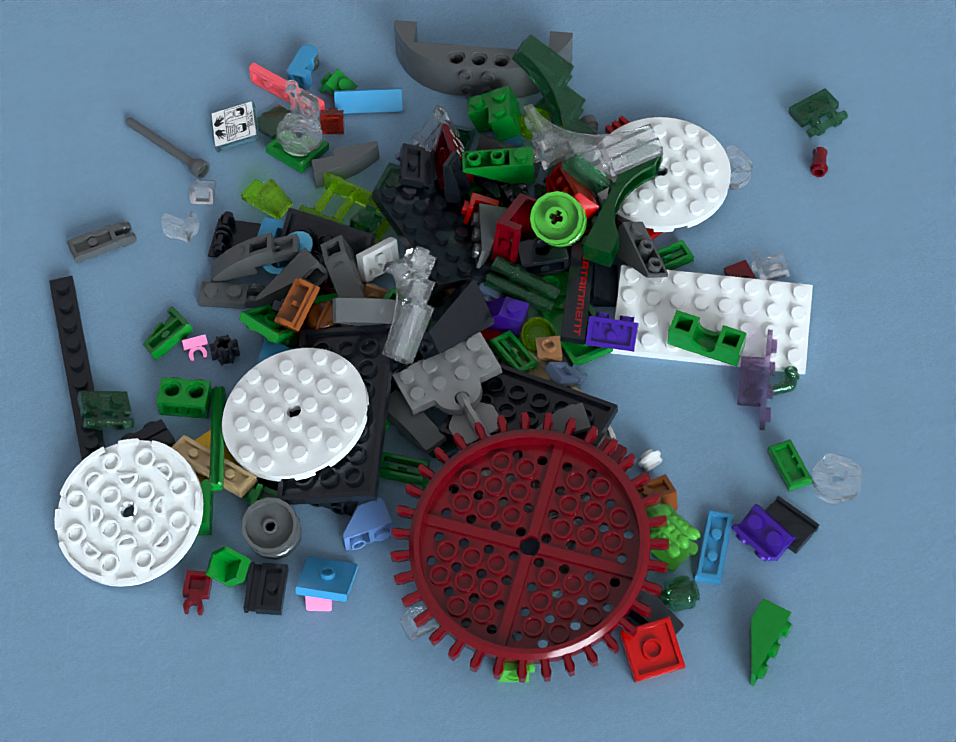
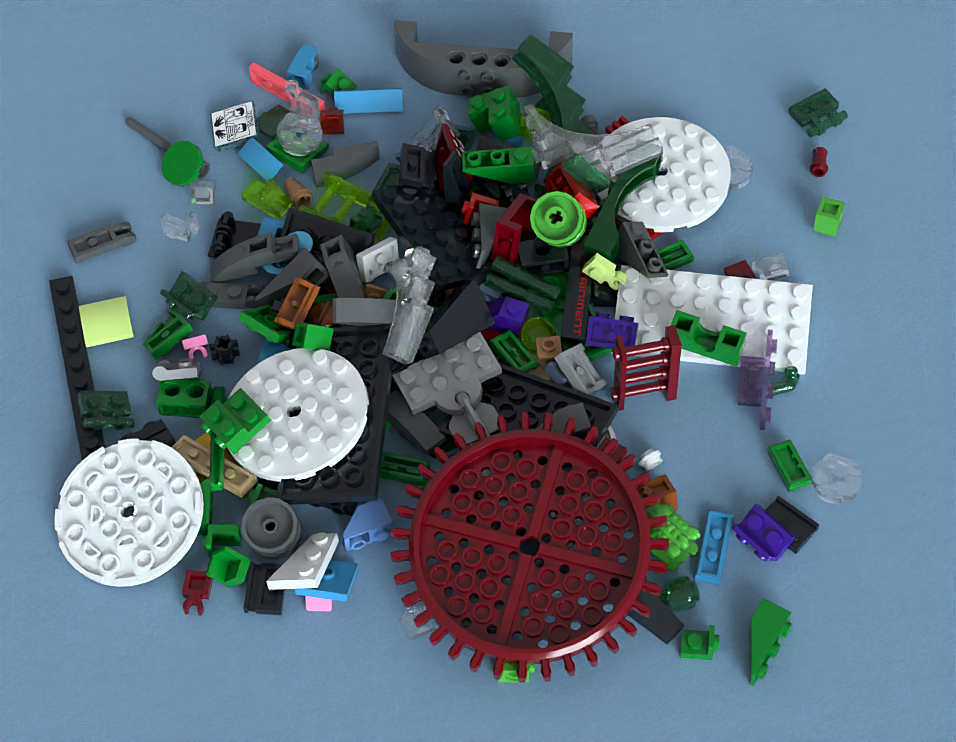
red plate [619,616,686,683] -> none
none -> yellowish green slope [79,296,134,347]
none -> light grey plate [152,358,201,381]
none -> clear green bracket [160,271,218,321]
none -> green tile [161,141,203,187]
none -> green plate [199,388,271,454]
none -> green bracket [202,523,242,558]
none -> dark azure slope [237,137,283,182]
none -> white wing [266,532,339,589]
none -> medium nougat cone [284,178,313,209]
none -> green panel [292,321,334,351]
none -> light grey plate [555,343,608,395]
none -> yellowish green plate [582,253,628,290]
none -> dark red fence [610,325,682,411]
none -> green bracket [680,625,719,660]
none -> bright green brick [813,196,845,237]

